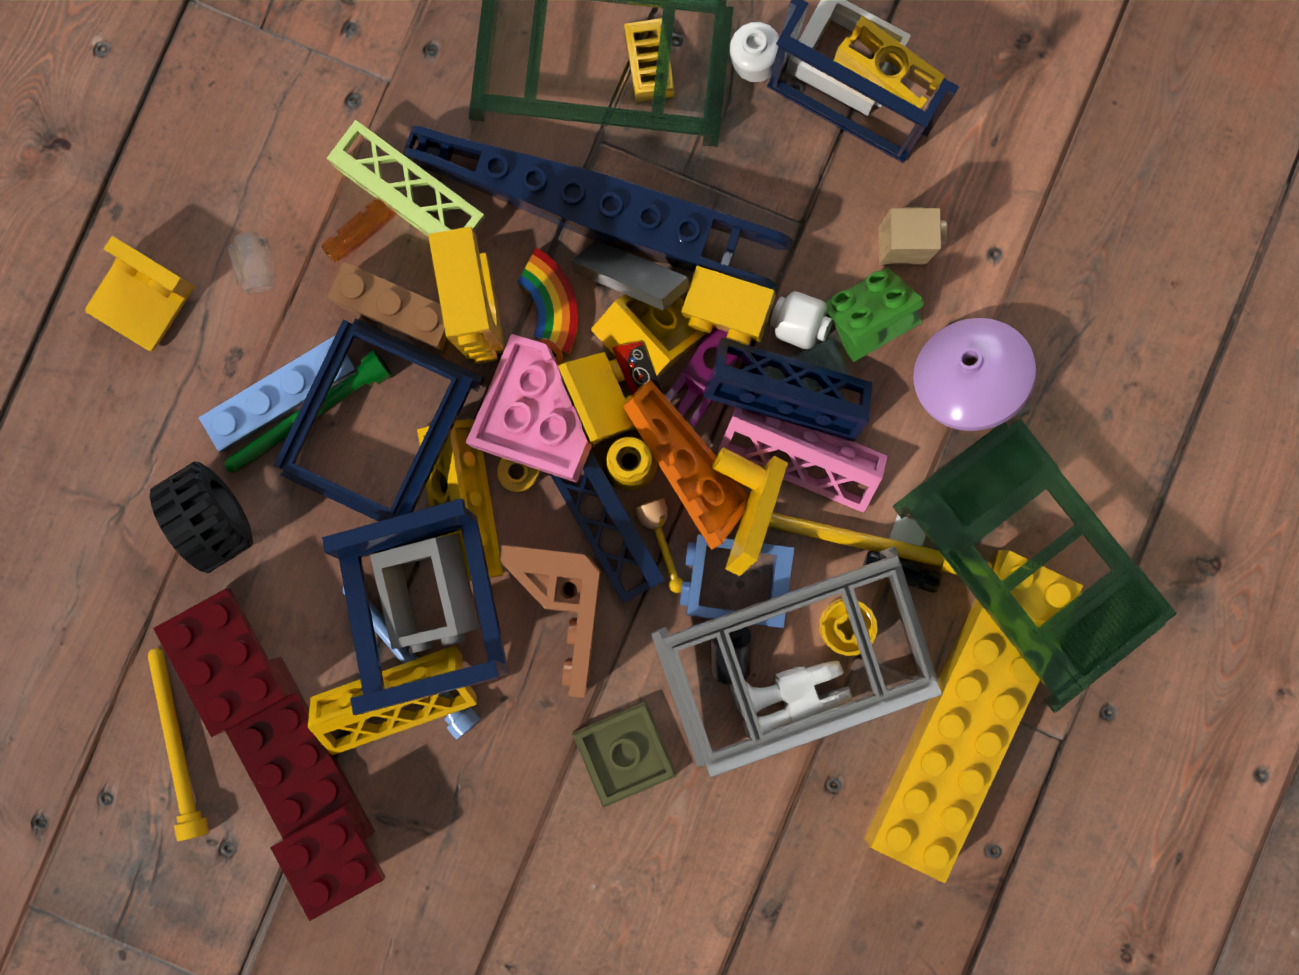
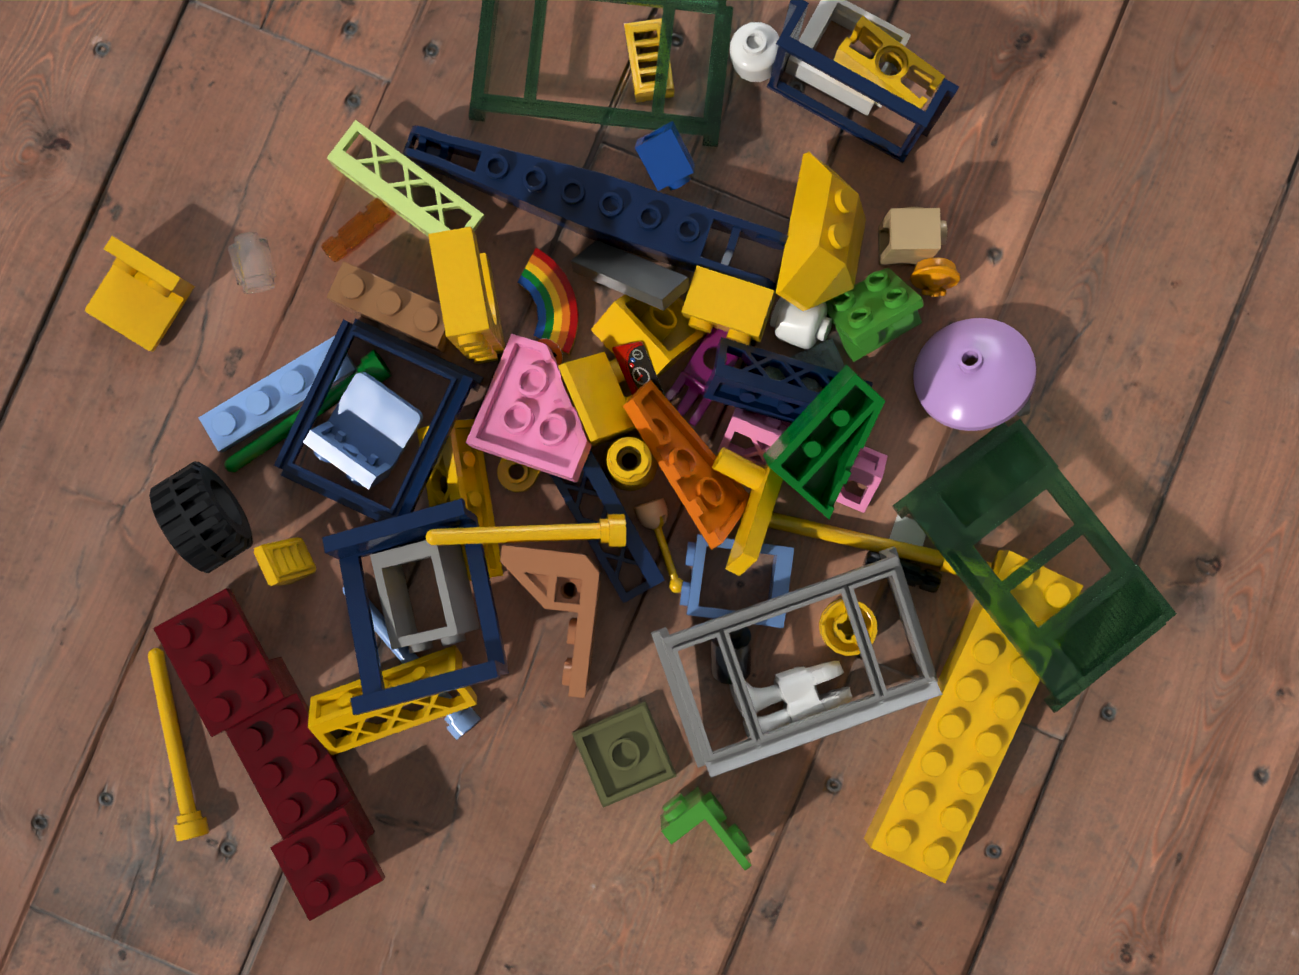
none -> yellow slope [253,537,316,586]
none -> bracket [303,372,423,490]
none -> yellow piece [426,514,626,547]
none -> blue brick [635,121,695,191]
none -> bright green bracket [660,787,752,871]
none -> green wedge [763,364,886,520]
none -> yellow wedge [776,152,866,311]
none -> light orange hat [910,257,961,297]

